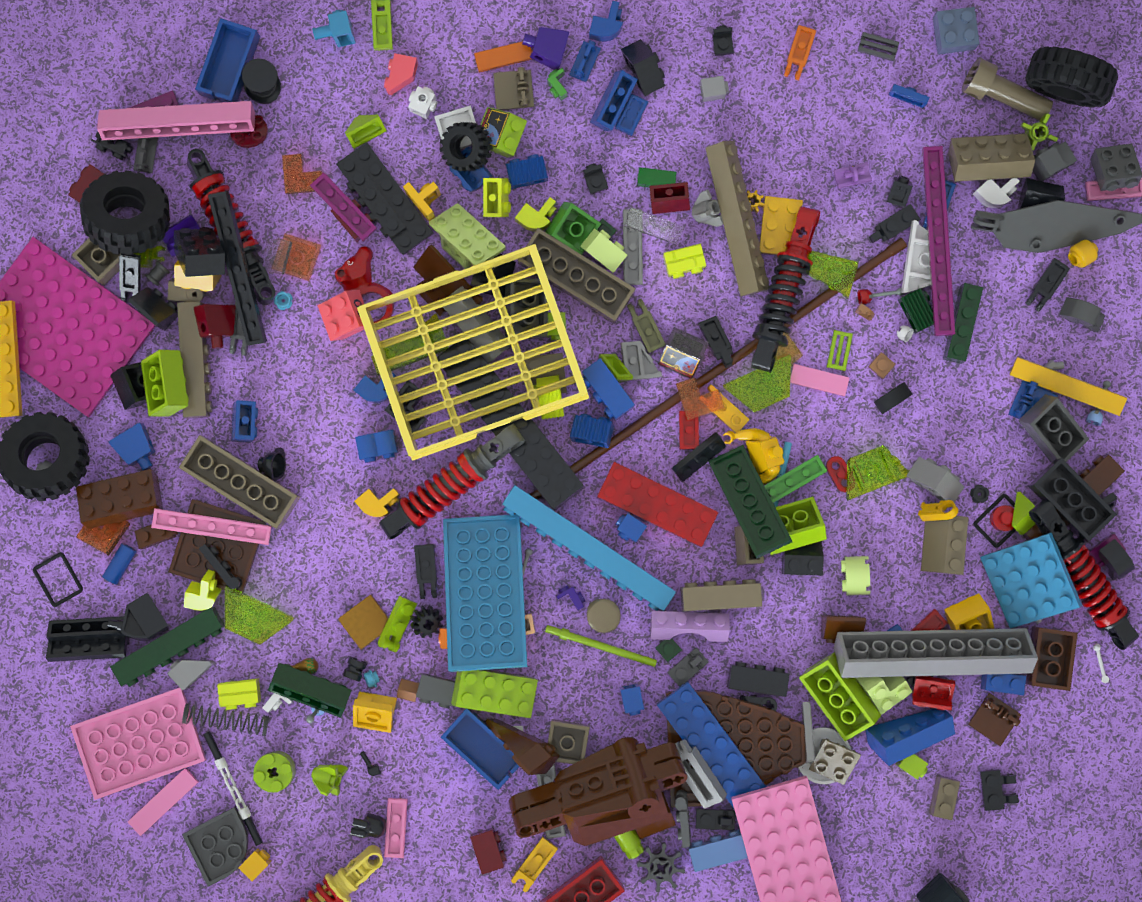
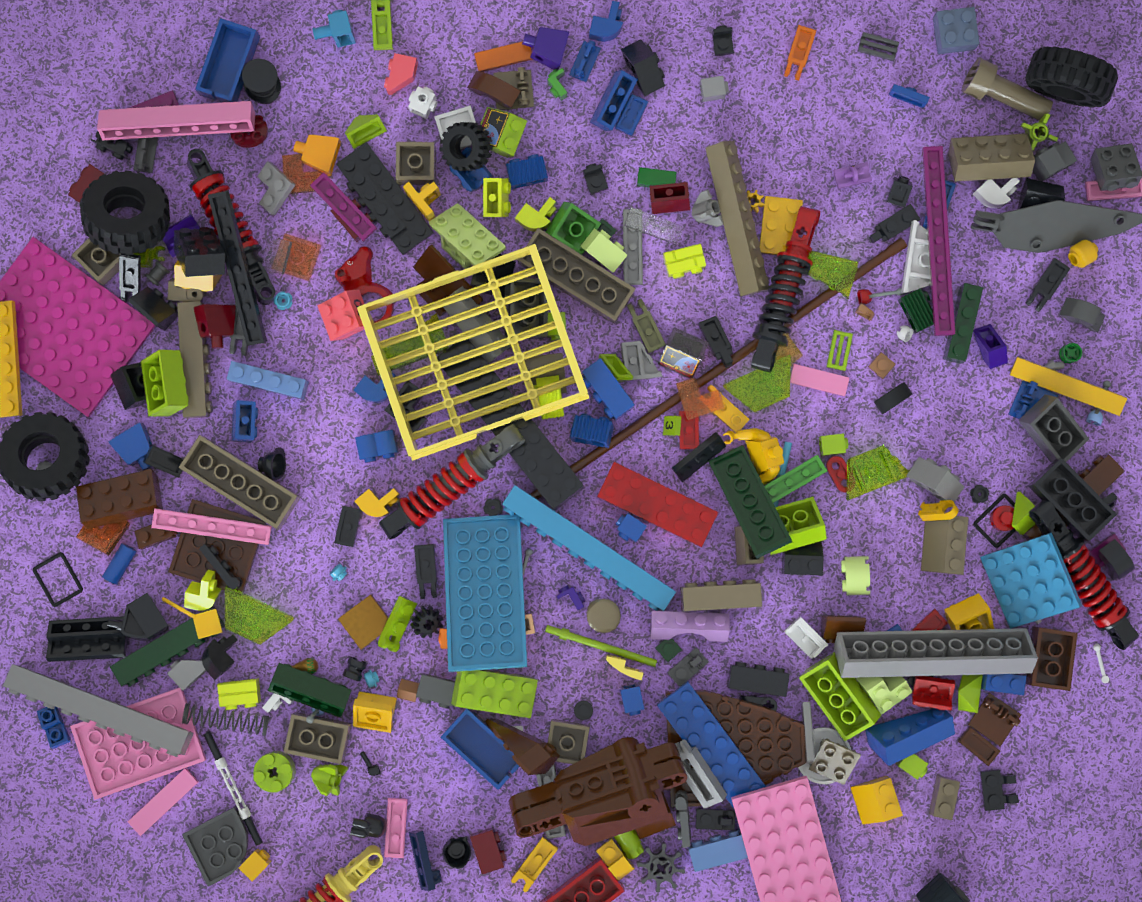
none -> light grey brick [3,664,194,757]
none -> blue slope [37,707,71,749]
none -> black tile [143,445,184,478]
none -> yellow piece [162,597,223,639]
none -> black brick [202,634,238,680]
none -> medium blue brick [226,361,309,400]
none -> light grey plate [257,161,296,215]
none -> dark tan brick [283,712,352,764]
none -> light orange torso [293,134,341,176]
none -> medium azure plate [329,564,347,581]
none -> black plate [334,506,362,547]
none -> dark tan brick [396,142,436,185]
none -> dark blue hinge [409,830,442,891]
none -> black hair [442,836,471,869]
none -> reddish brown brick [467,71,520,108]
none -> black plate [483,498,502,516]
none -> black plate [574,700,593,720]
none -> yellow brick [596,838,635,881]
none -> light yellow slope [605,654,643,680]
none -> lime tile [663,416,681,436]
none -> white hinge [784,617,828,659]
none -> lime brick [818,433,848,456]
none -> yellow slope [850,775,903,825]
none -> lime slope [958,675,983,713]
none -> reddish brown tile [958,726,1000,766]
none -> dark purple slope [973,324,1008,369]
none -> green wheel [1058,343,1082,364]

